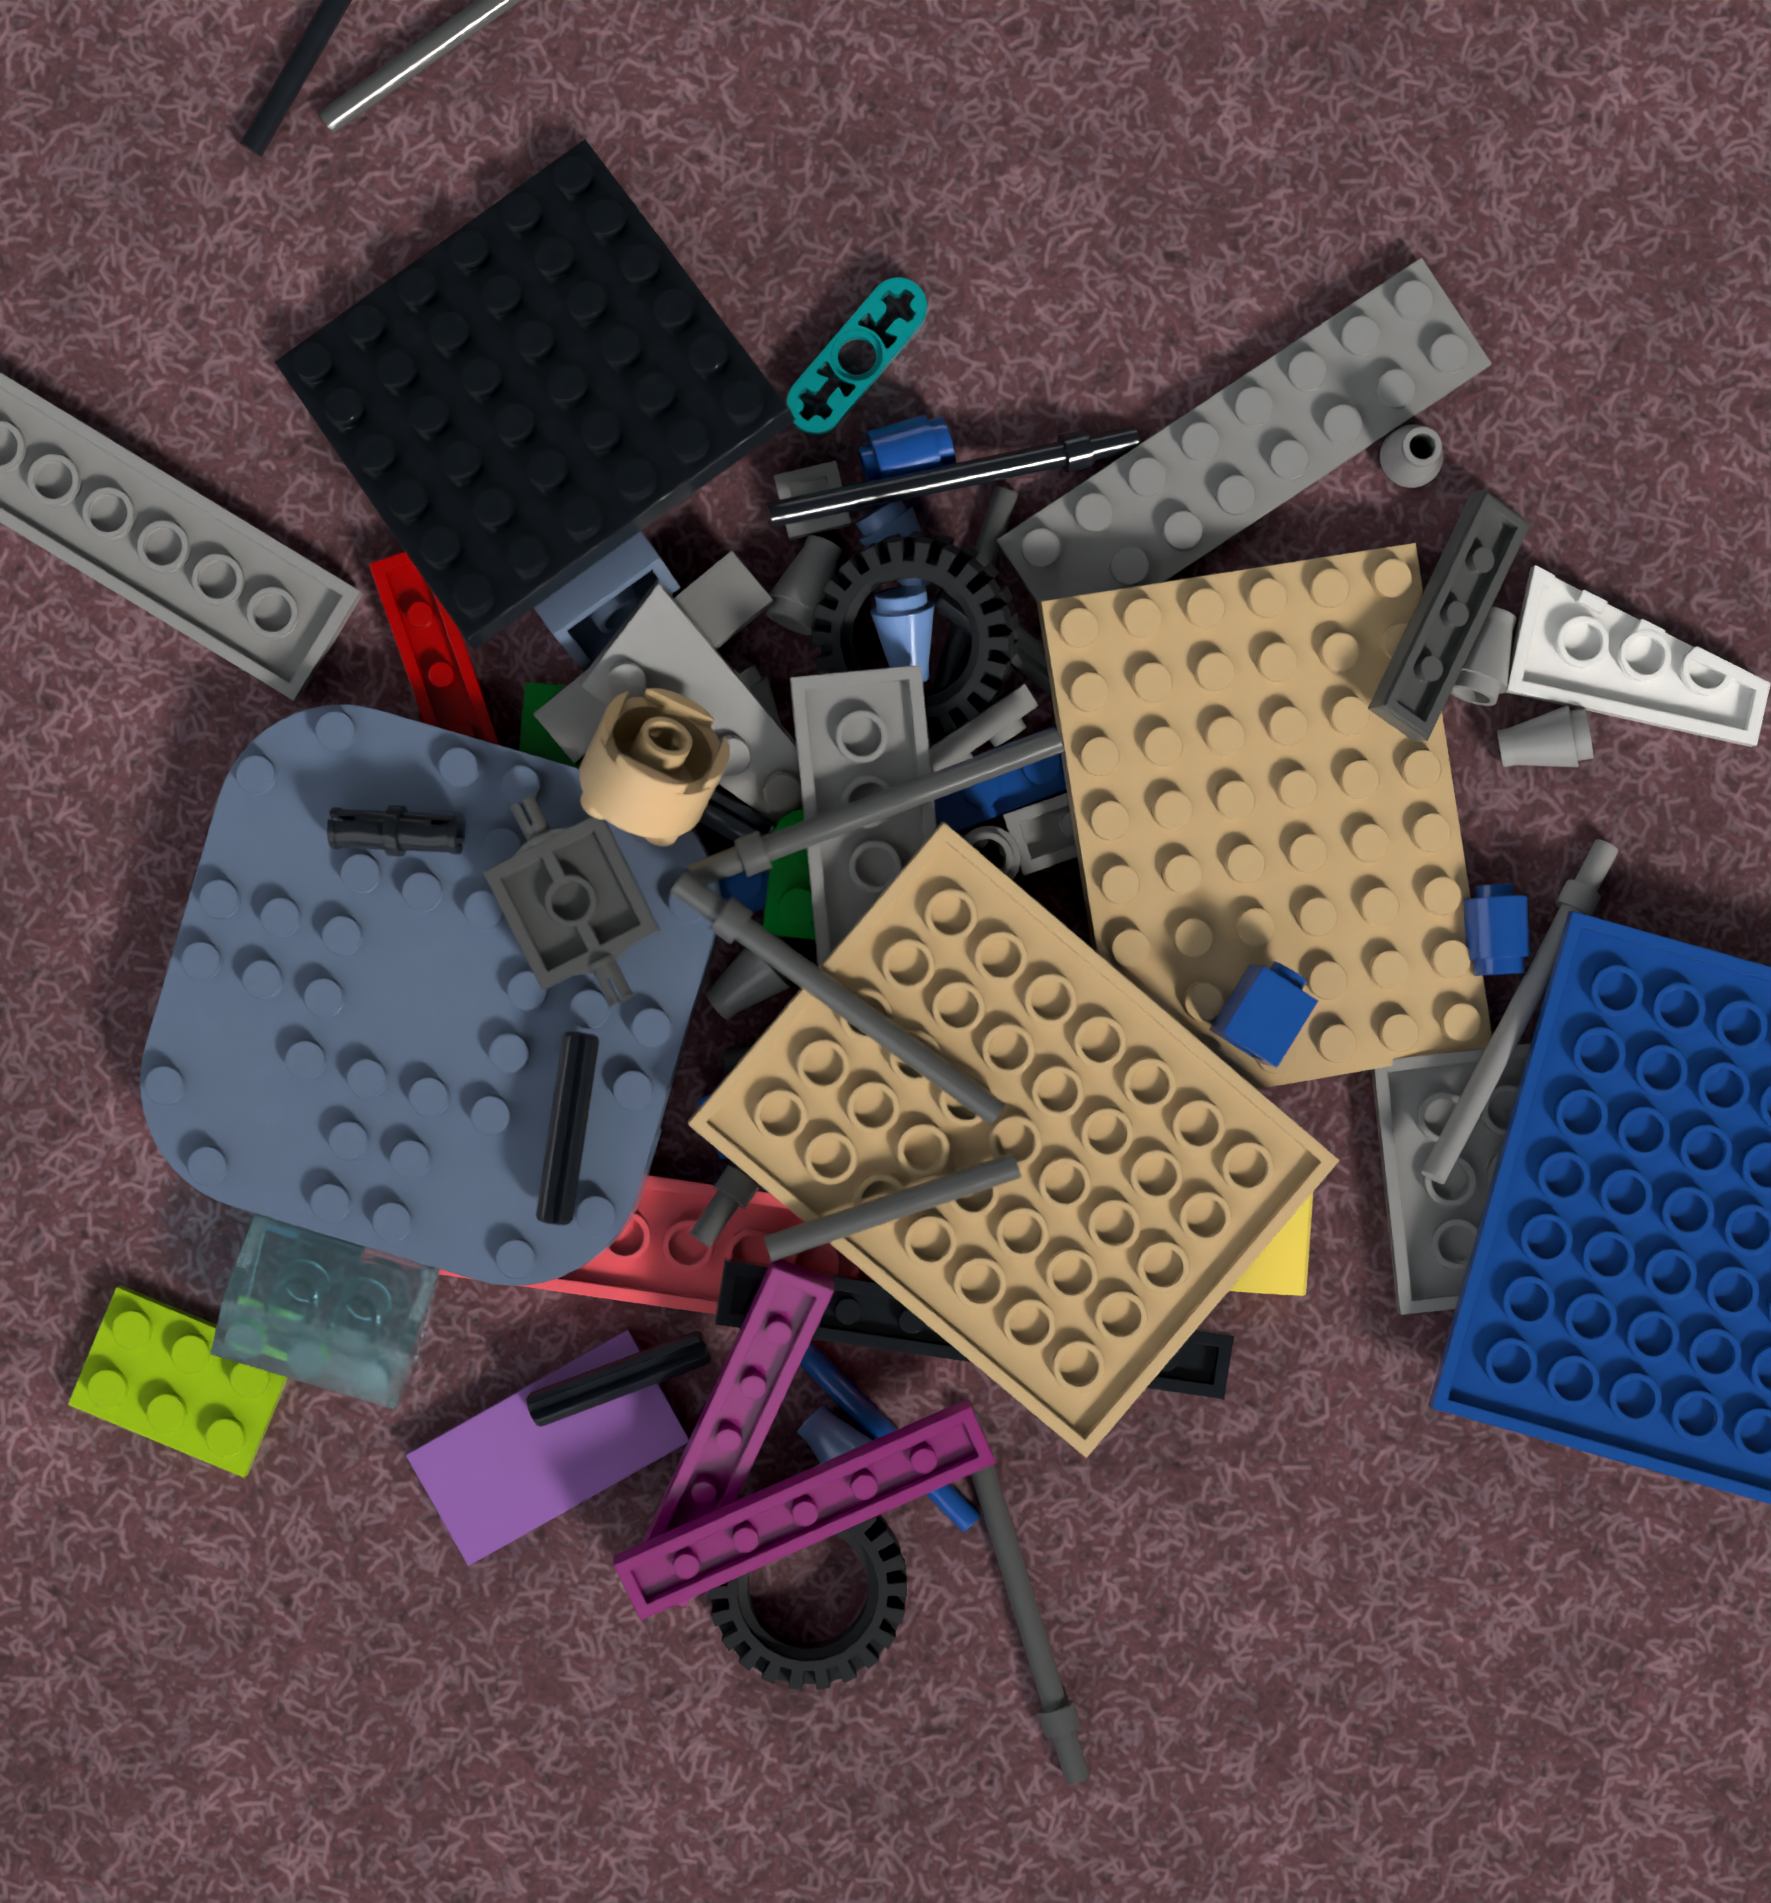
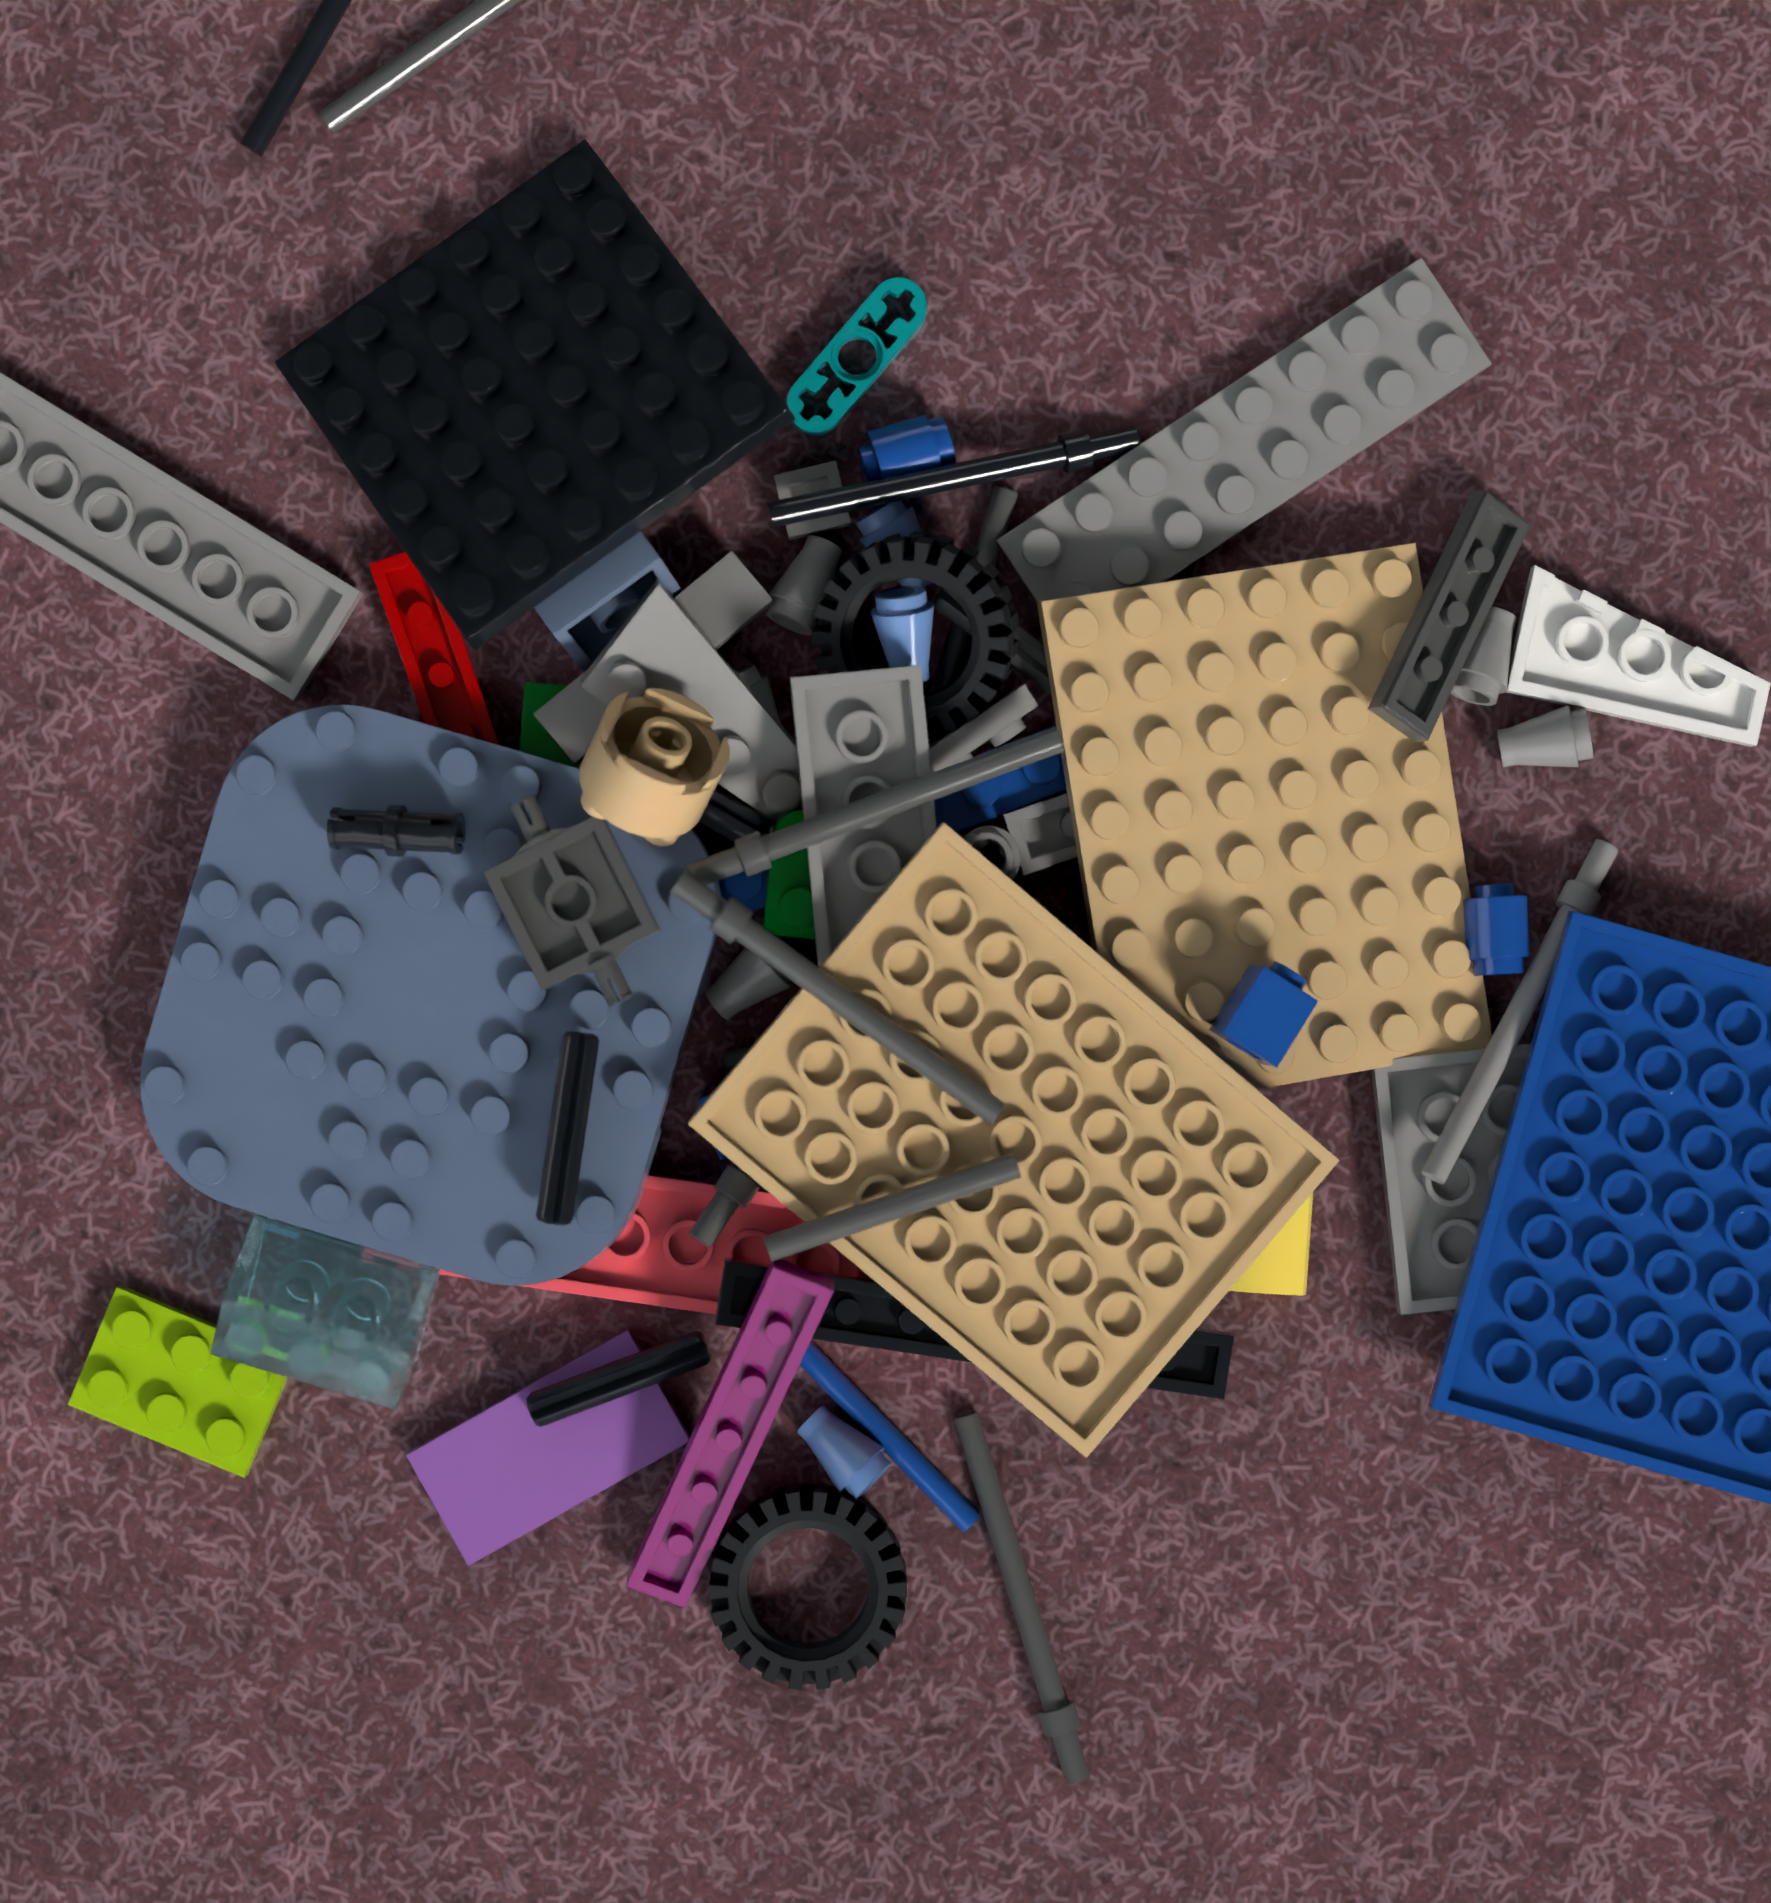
magenta plate [613,1399,996,1621] -> none
light grey cone [1380,424,1443,488] -> none

